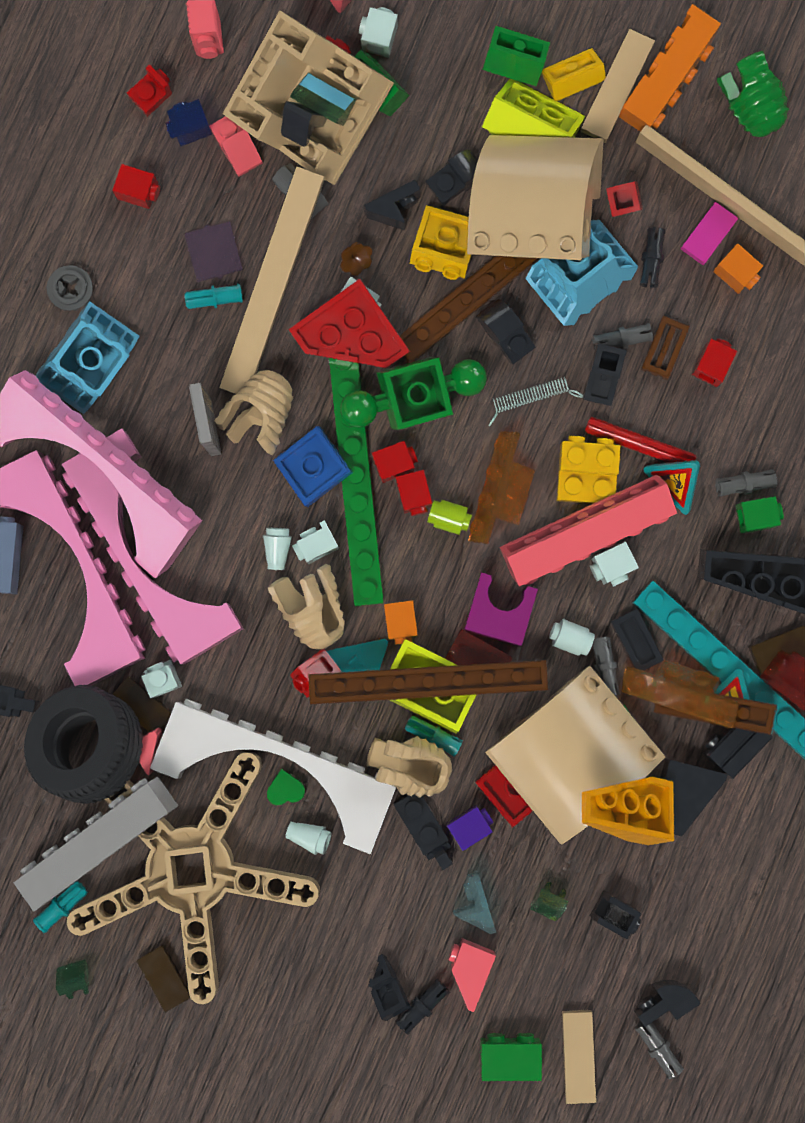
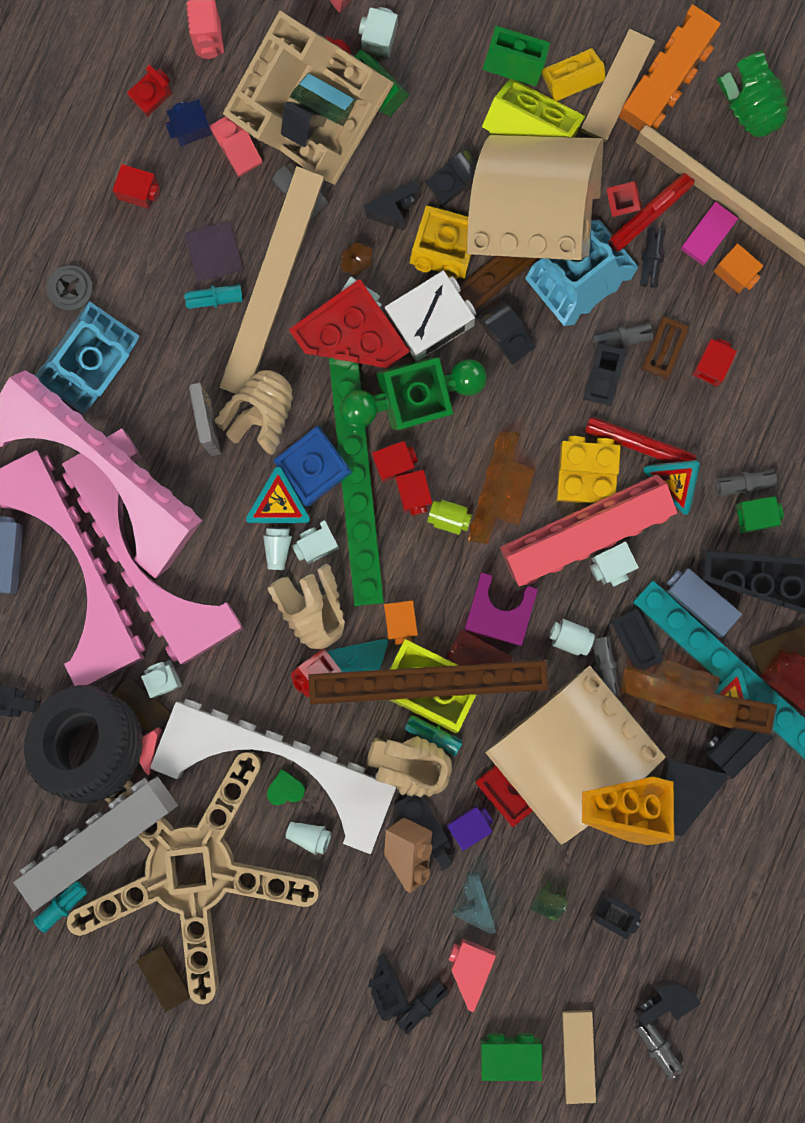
clear green tile [55,959,89,999] -> none
light aqua piece [488,377,583,426] -> none
none -> piece [246,467,310,523]
none -> medium nougat slope [384,818,432,893]
none -> white brick [385,270,476,361]
none -> red axle [608,173,695,252]
none -> sand blue brick [665,568,742,637]

